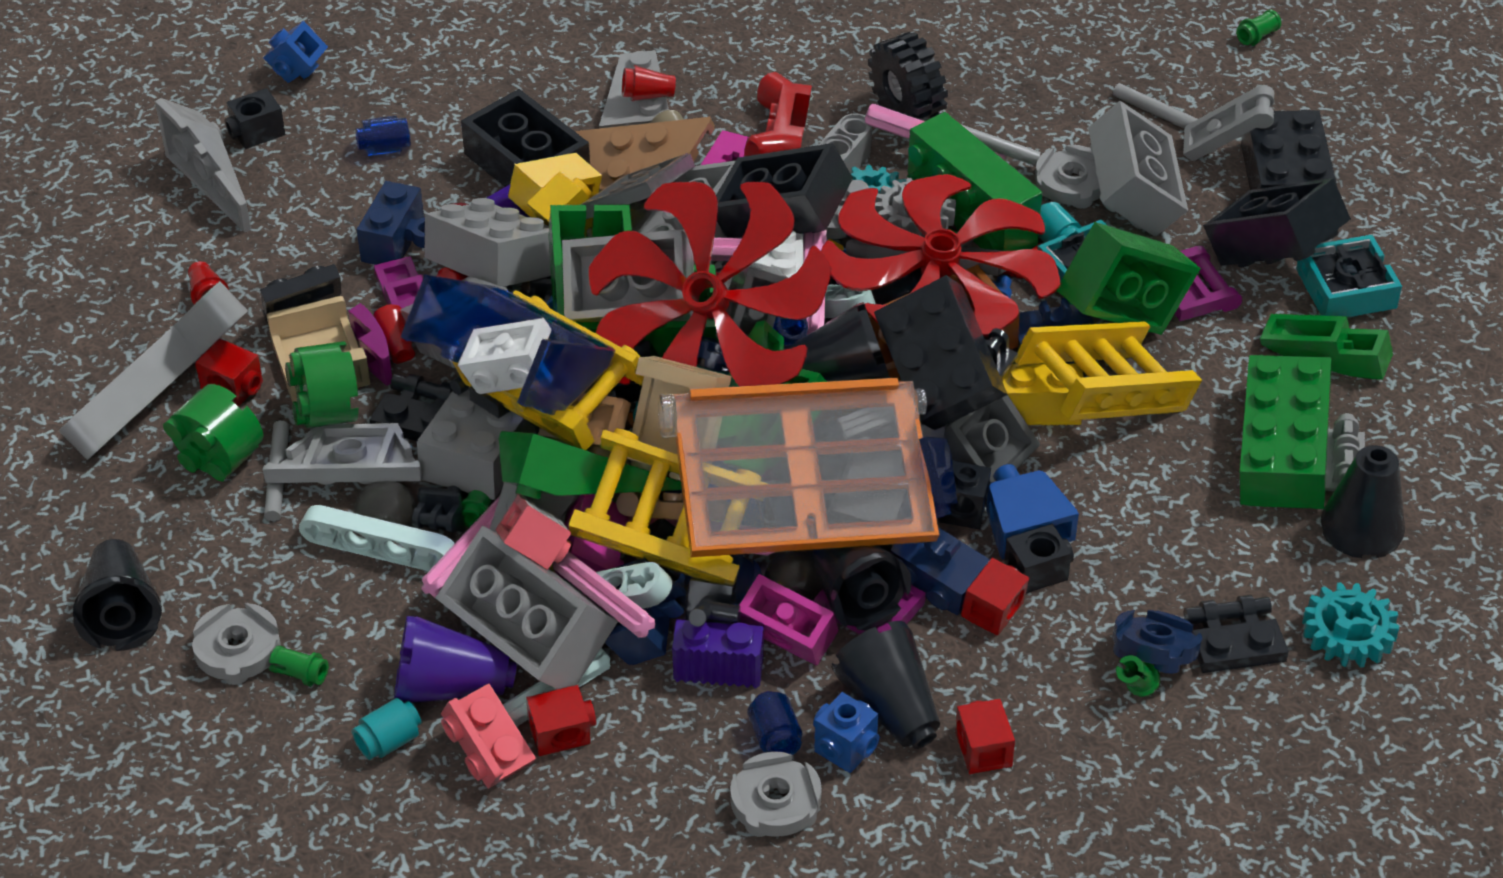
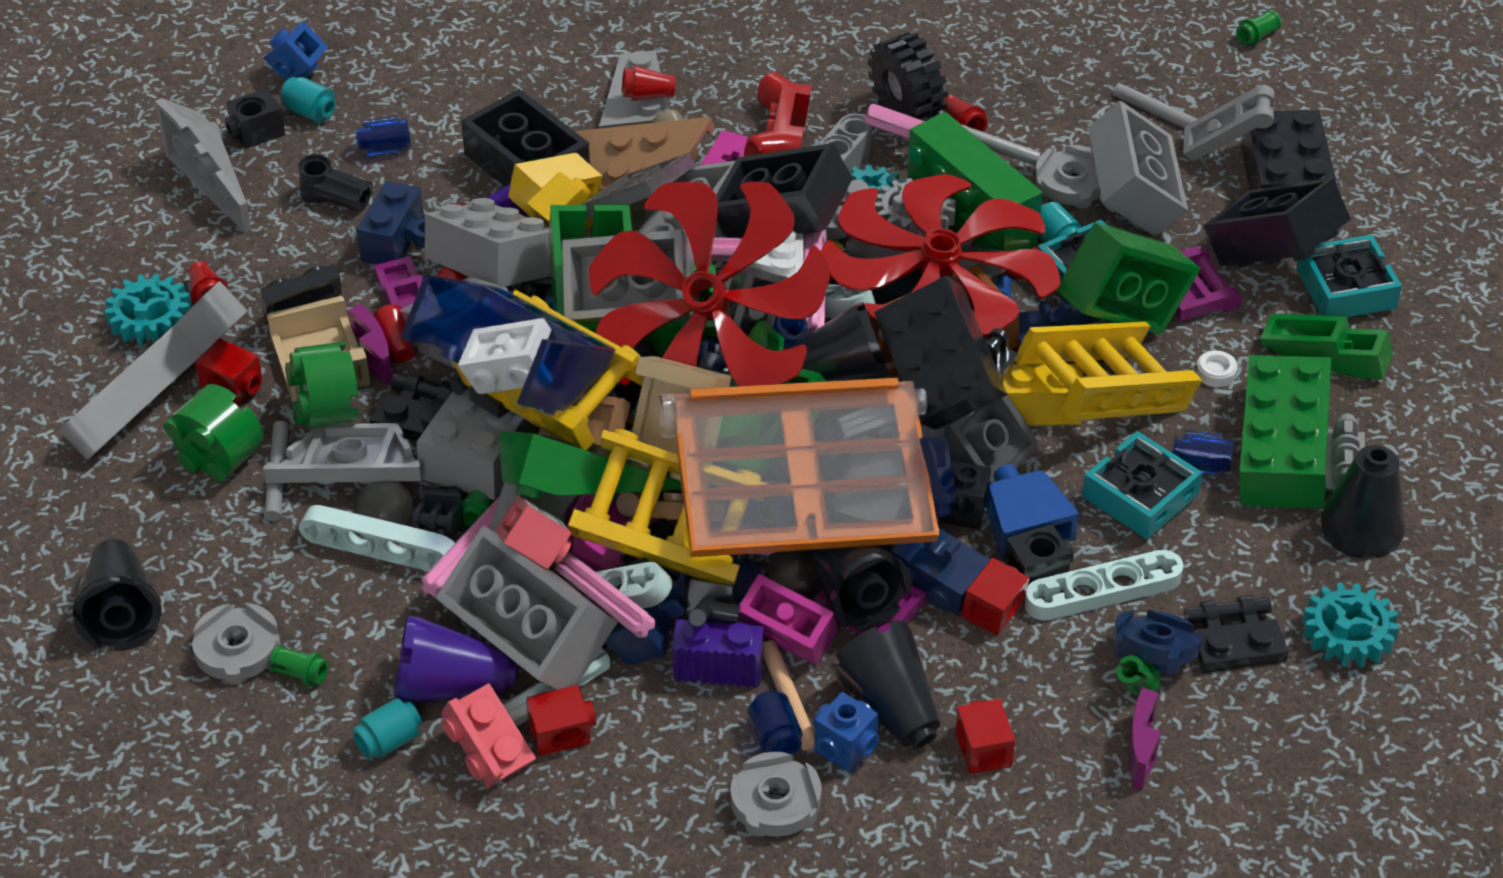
none -> teal gear [104,273,192,345]
none -> teal brick [280,77,336,123]
none -> black piece [298,154,373,212]
none -> light nougat bar [763,640,815,751]
none -> red cone [943,95,988,132]
none -> light aqua beam [1024,550,1184,621]
none -> piece [1082,431,1203,539]
none -> magenta slope [1128,687,1161,790]
none -> clear blue brick [1172,429,1233,475]
none -> white tile [1196,351,1237,387]

